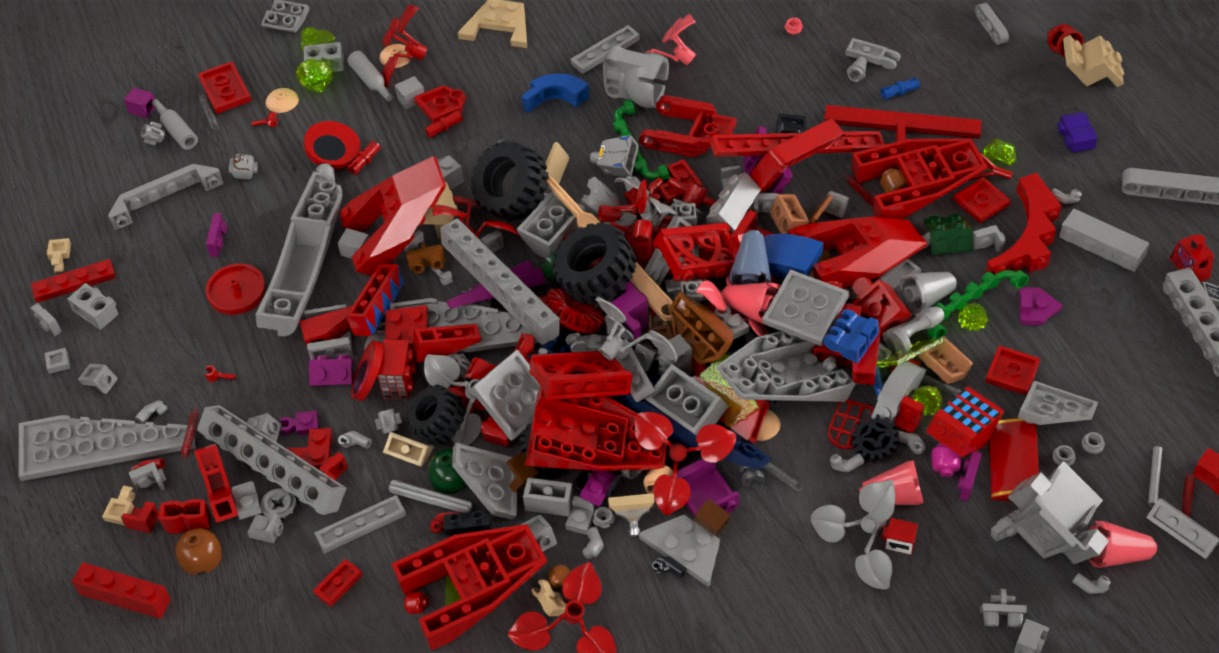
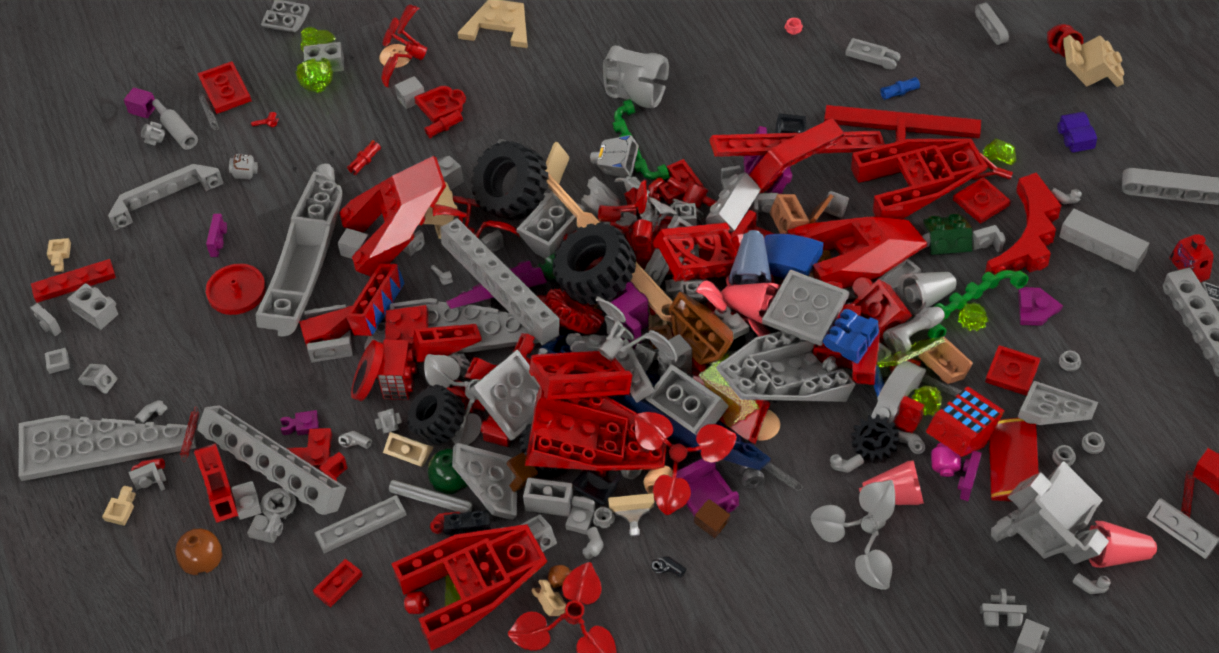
red brick [71,562,171,619] -> none
red panel [121,501,159,533] -> none
red brick [159,499,211,534] -> none
red hand [204,365,236,382] -> none
light grey bracket [247,413,281,442] -> none
light nougat piece [265,88,299,113] -> none
red piece [303,121,360,169] -> none
magenta bracket [309,355,355,386] -> none
light grey piece [347,51,393,101] -> none
dark orange hips [406,243,446,274] -> none
blue arch [521,74,590,113] -> none
light grey plate [570,25,640,74] -> none
magenta plate [579,470,616,507] -> none
red plate [639,95,737,157] -> none
light grey wing [639,515,720,587] -> none
coral plant [644,14,696,65] -> none
red window [828,399,874,449] -> none
red piece [845,174,874,207] -> none
light grey cone [847,56,867,82] -> none
dark orange head [880,168,909,193] -> none
red brick [882,518,918,555] -> none
light grey piece [1148,446,1163,508] -> none
none -> light grey plate [1059,350,1081,371]

